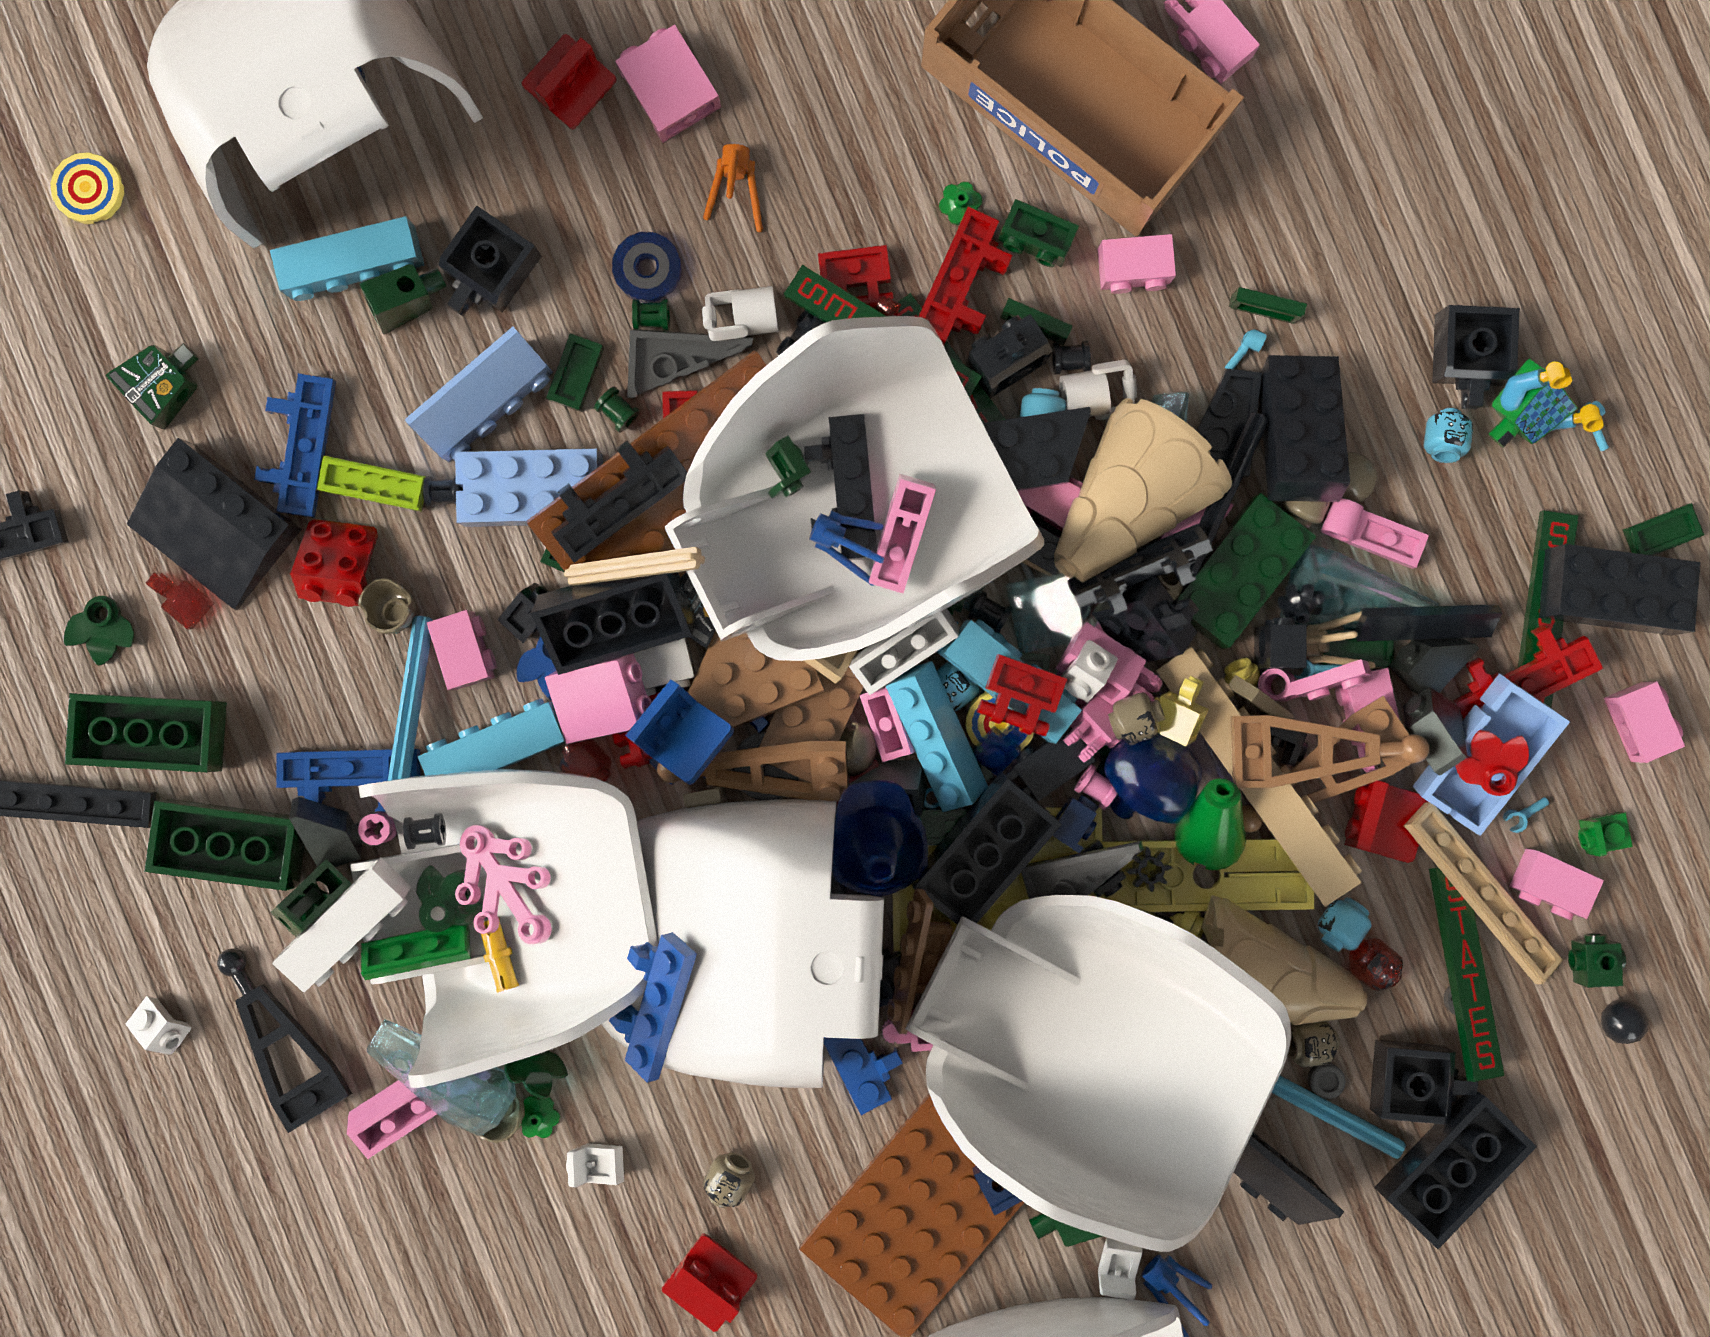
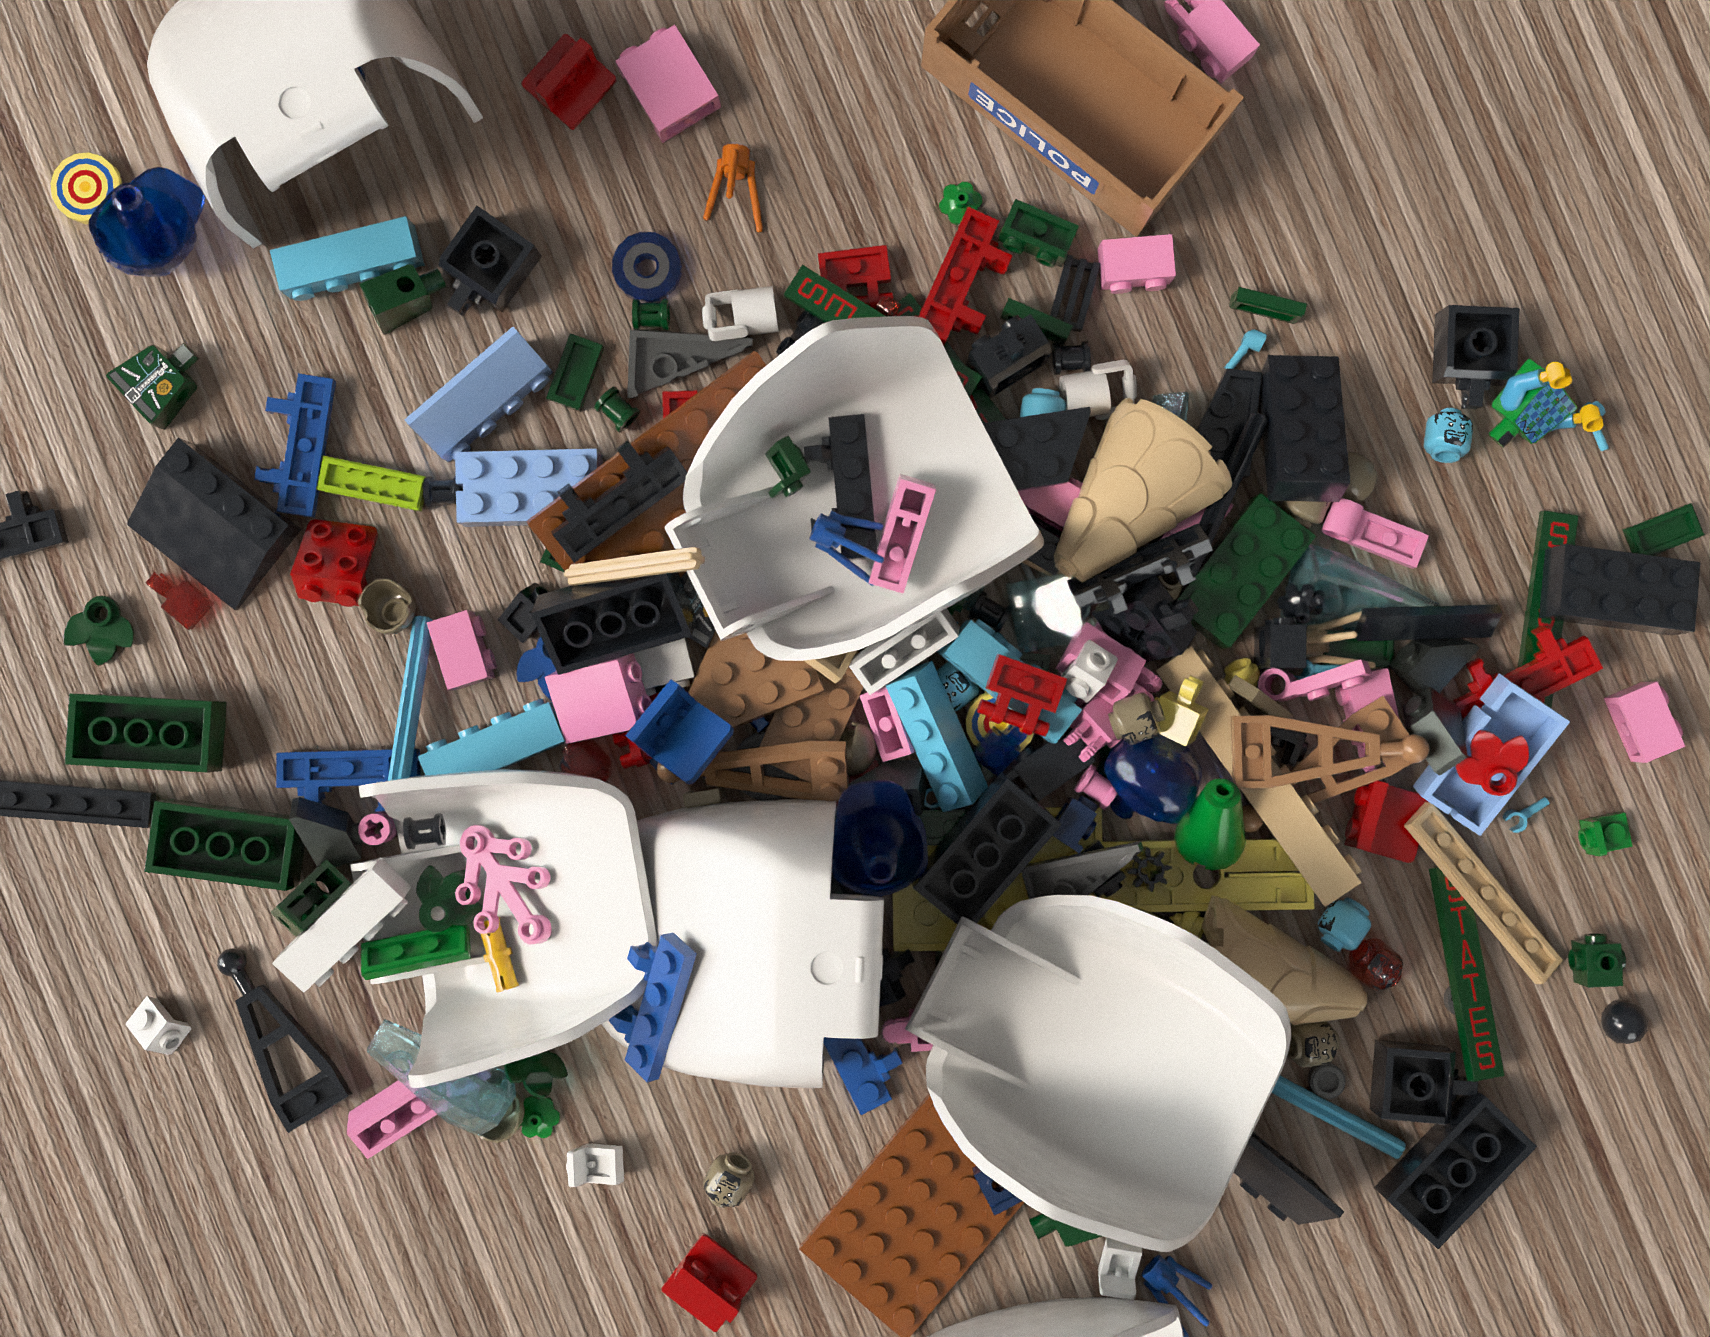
medium nougat bracket [887,889,953,1034] -> none
bright pink brick [1509,849,1604,921] -> none
none -> clear blue piece [88,167,206,277]
none -> black tile [1050,254,1101,332]

